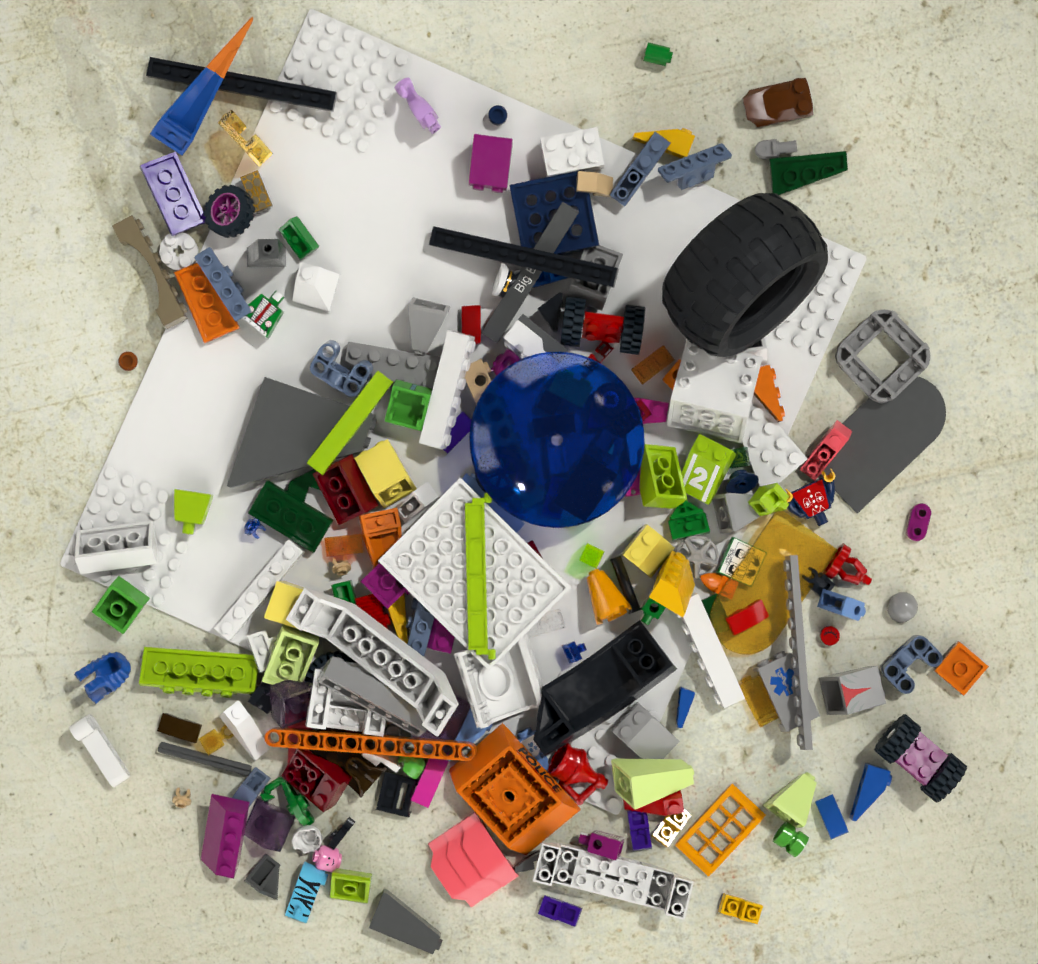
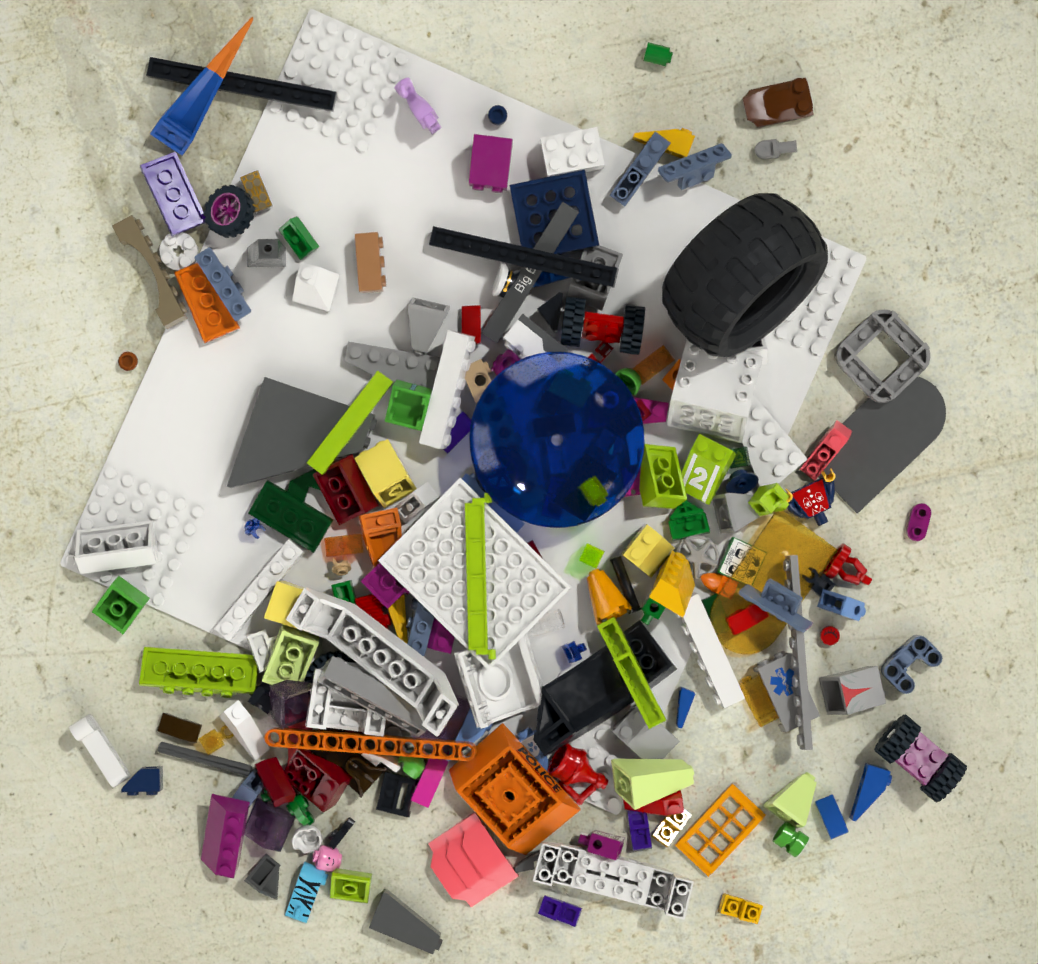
blue hair [74,652,131,704] -> none
tan plate [172,788,191,808] -> none
lime torso [174,489,213,535] -> none
clear yellow panel [218,110,273,167] -> none
torso [243,291,285,339] -> none
sand blue beam [310,340,373,397] -> none
tan slope [576,171,613,197] -> none
orange slope [754,365,785,422] -> none
dark green wing [769,151,848,195] -> none
light grey hair [887,592,918,623] -> none
orange plate [934,641,989,696] -> none
none -> dark blue slope [121,766,163,796]
none -> dark red piece [255,757,296,807]
none -> medium nougat brick [355,232,386,293]
none -> clear neon green brick [577,476,609,507]
none -> lime slope [597,617,667,729]
none -> bright green hair [613,368,642,397]
none -> sand blue bracket [738,578,813,633]

